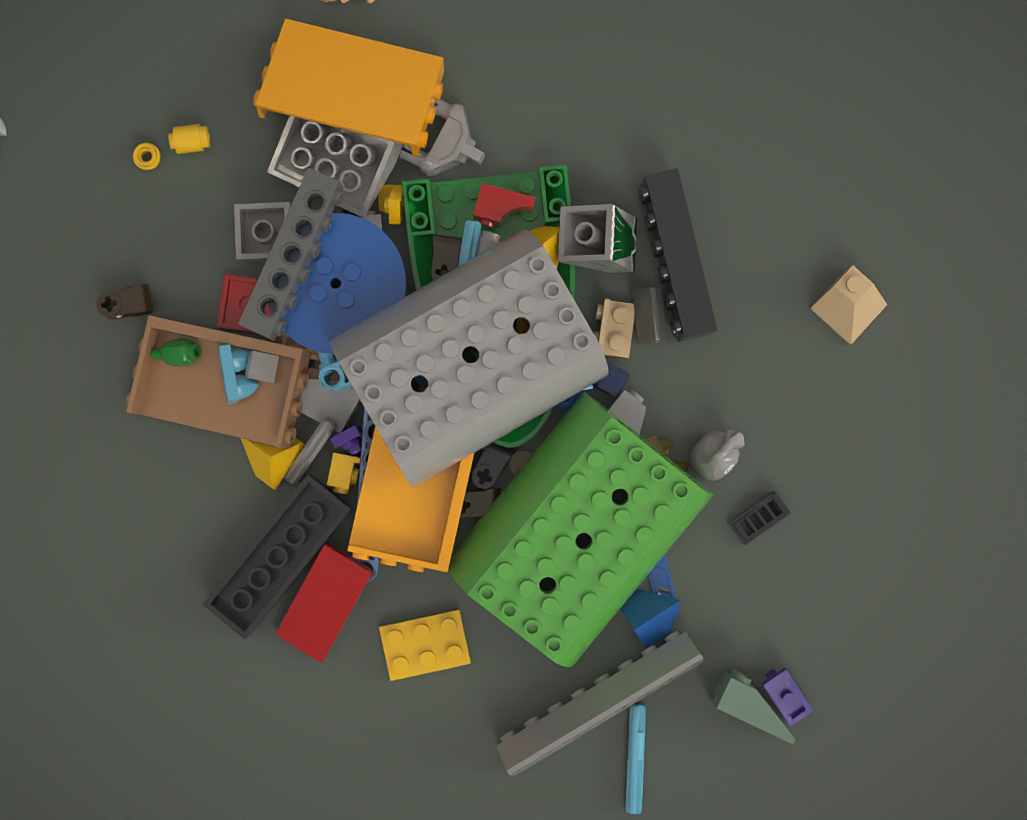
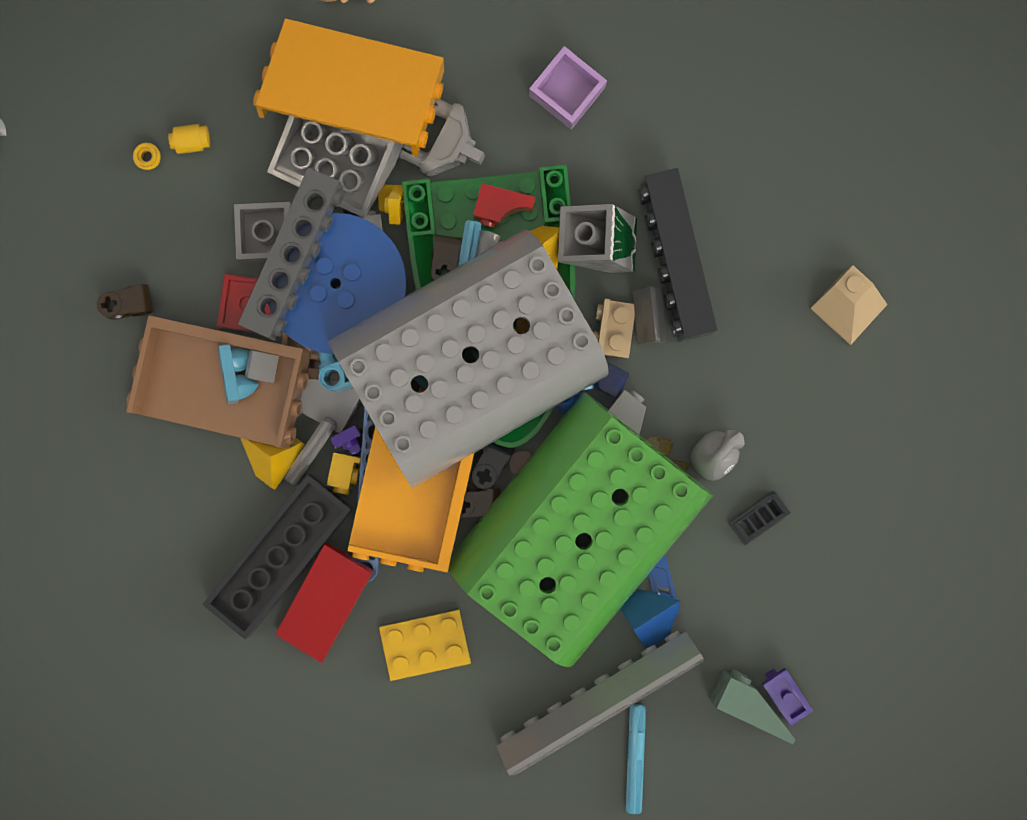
green plant [151,339,201,366] -> none
none -> lavender piece [529,46,607,130]

